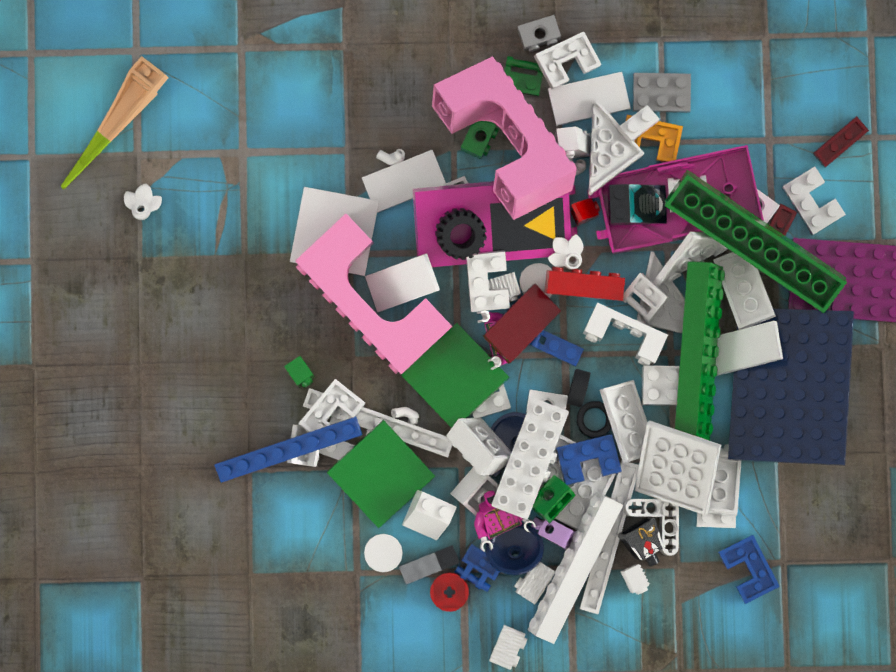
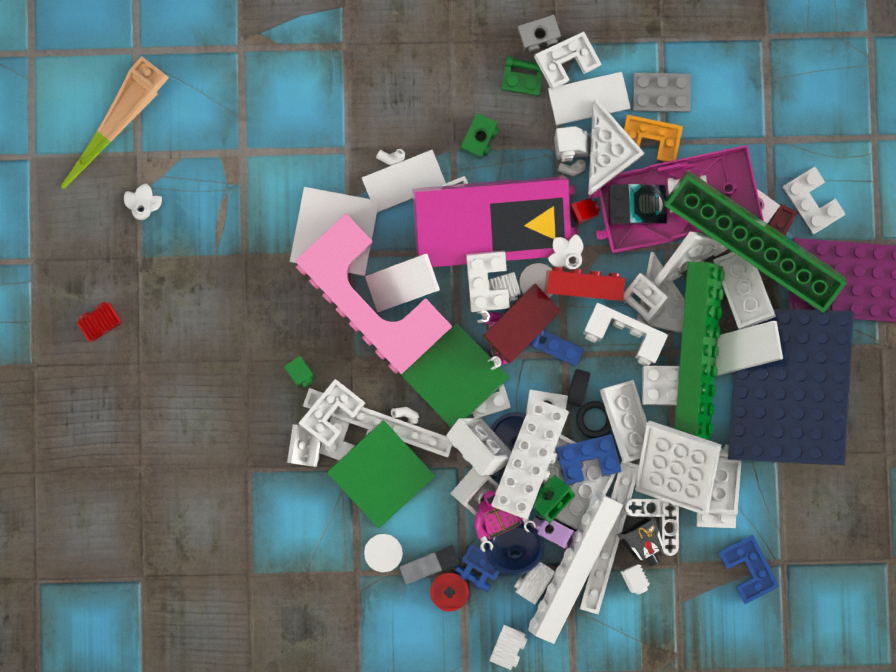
blue plate [215,416,363,483] -> none
white slope [402,490,457,540] -> none
bright pink arch [432,56,577,220] -> none
black tyre [435,208,487,260] -> none
white plate [618,105,659,143] -> none
dark red tile [813,116,869,168] -> none
none -> red brick [76,301,123,343]

